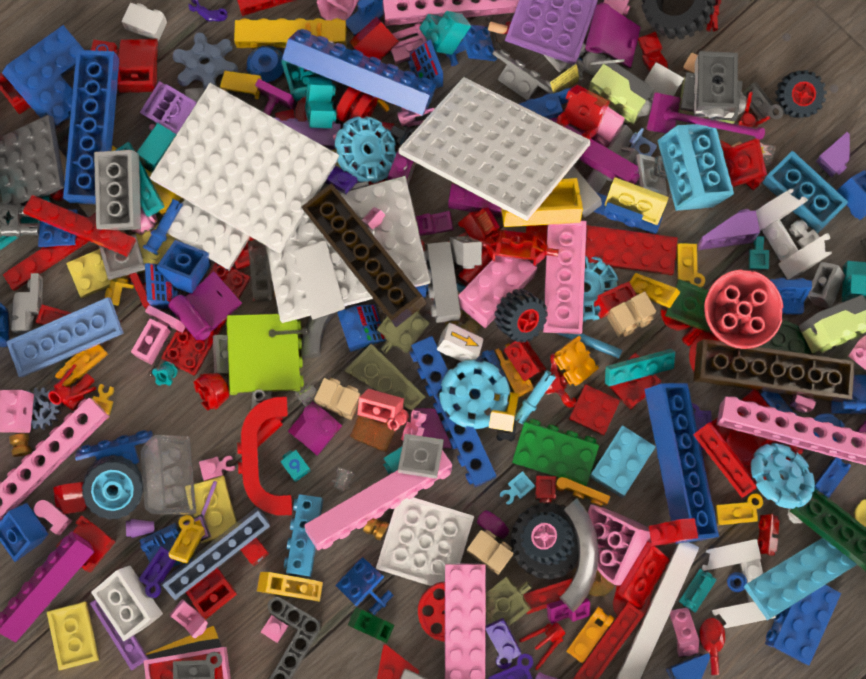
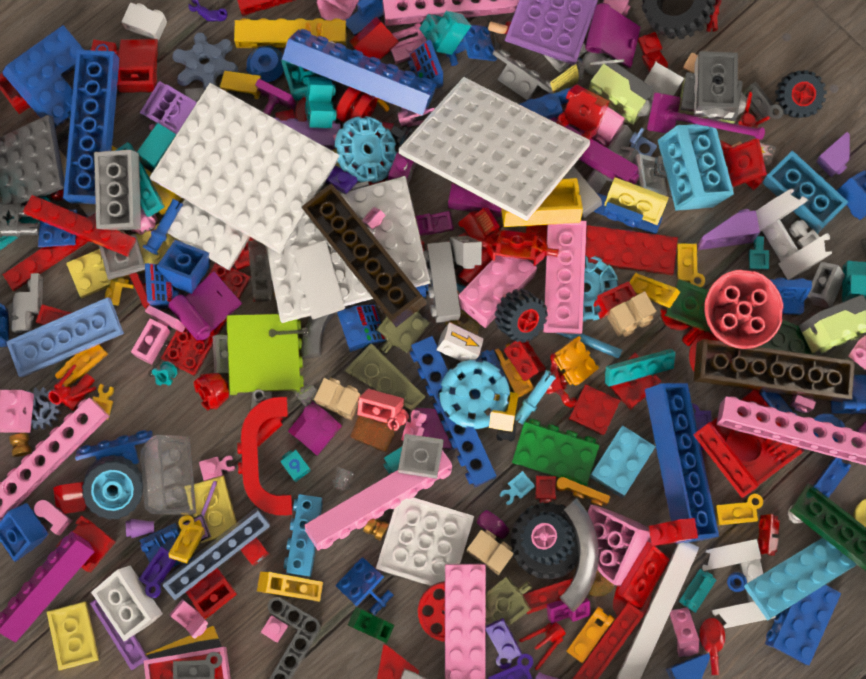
medium azure plate [751,443,815,509] -> none

